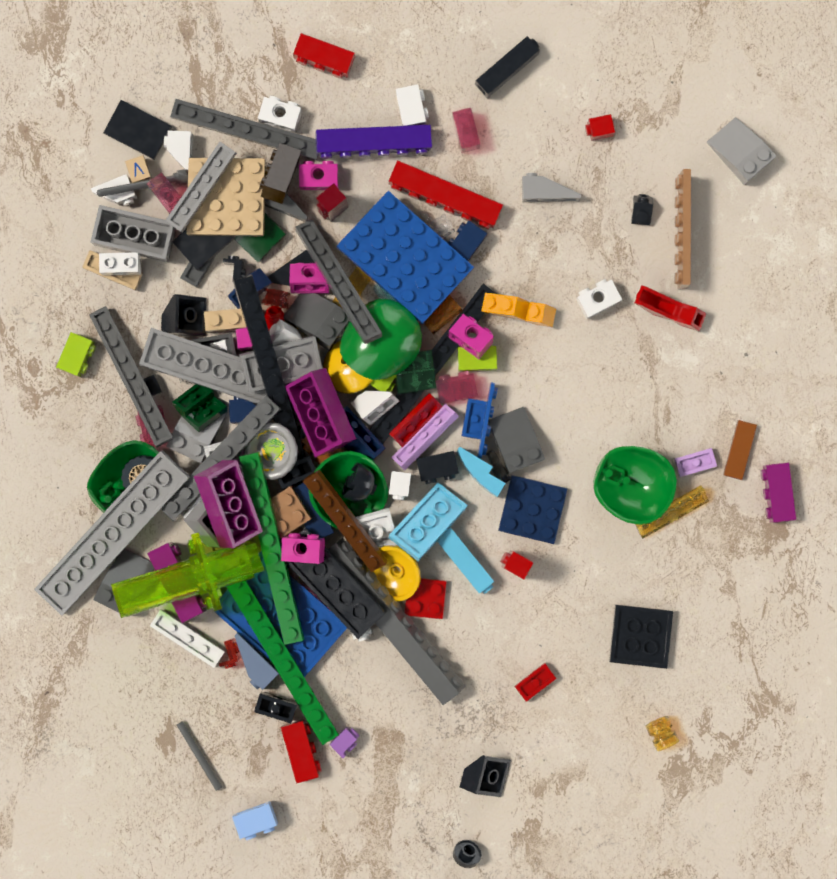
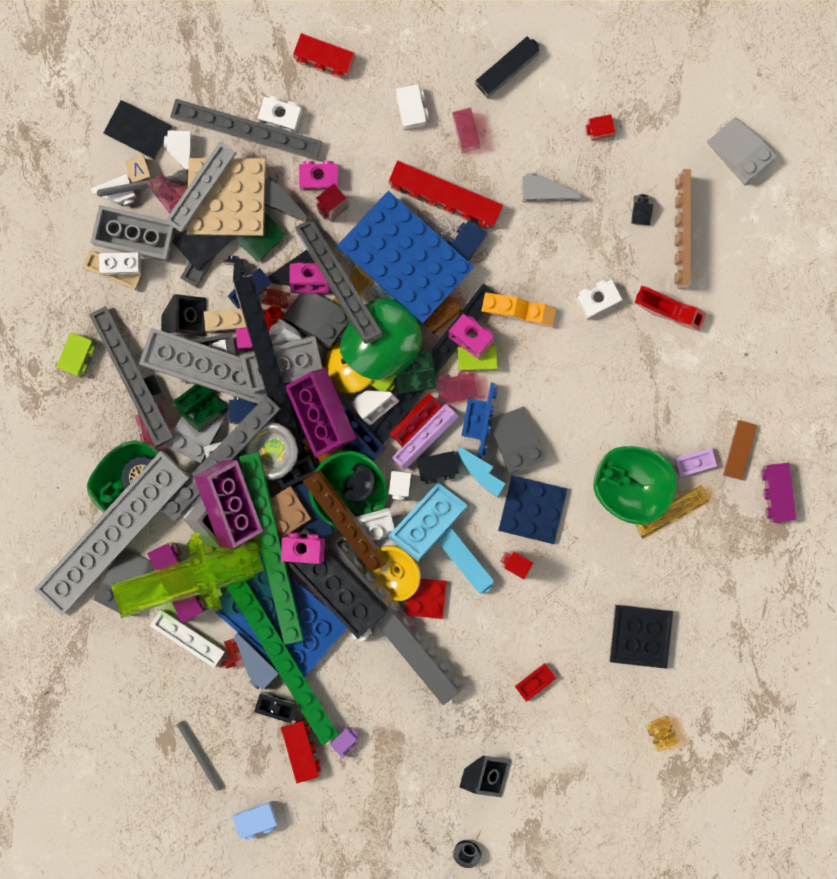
brick [259,143,301,204] -> none
dark purple brick [315,125,432,159] -> none
clear smoke plate [486,449,511,483] -> none

